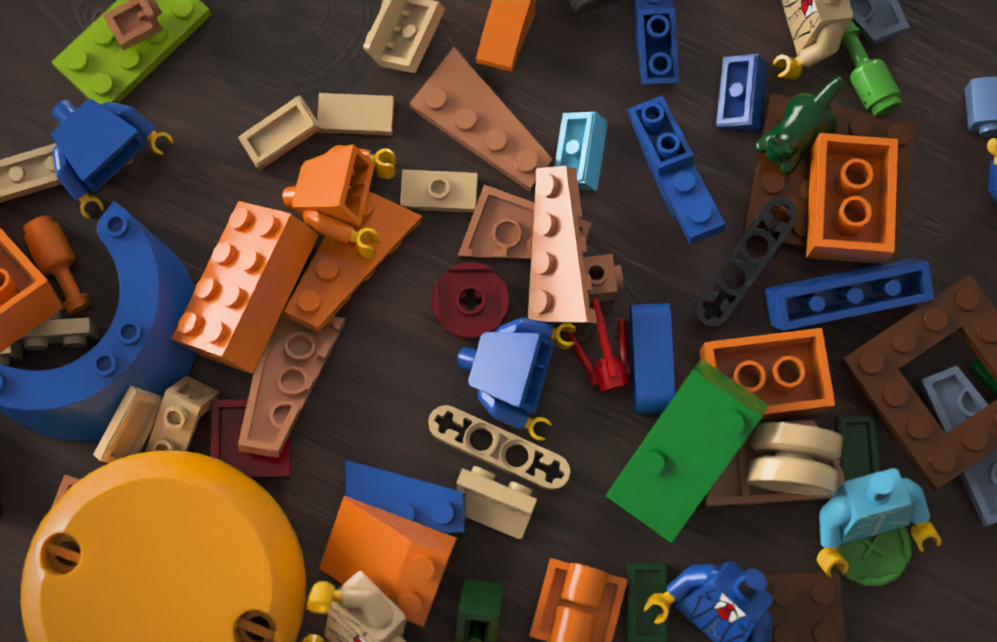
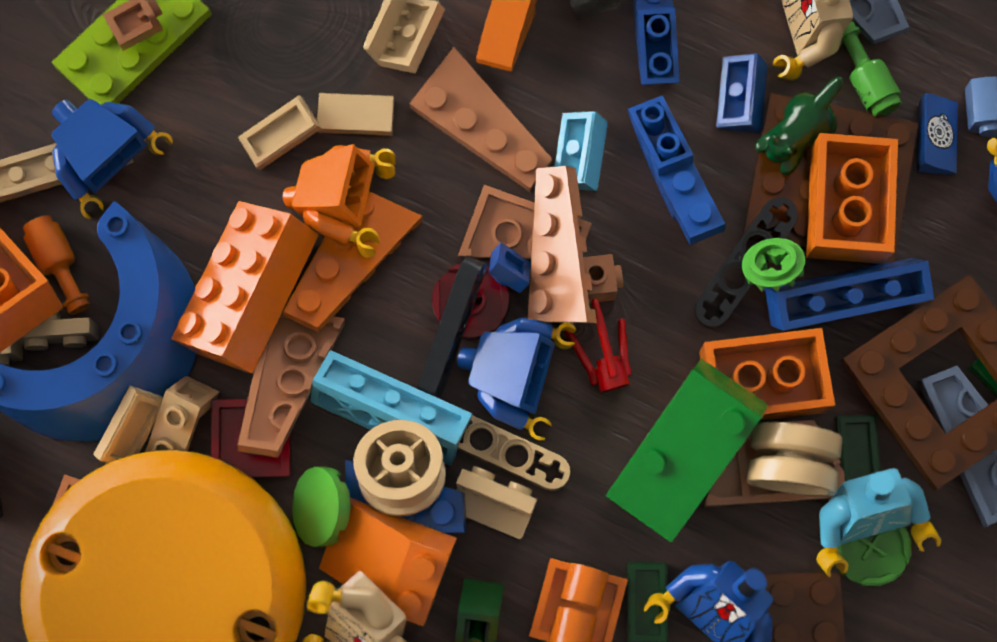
tan plate [400,169,478,213] -> none
blue beam [629,303,675,415] -> none
none -> bright green tile [292,466,351,547]
none -> medium azure fence [311,350,472,466]
none -> tan wheel [354,420,446,516]
none -> black beam [417,256,487,399]
none -> blue plate [489,242,531,293]
none -> bright green gear [742,238,806,292]
none -> blue slope [918,93,958,175]

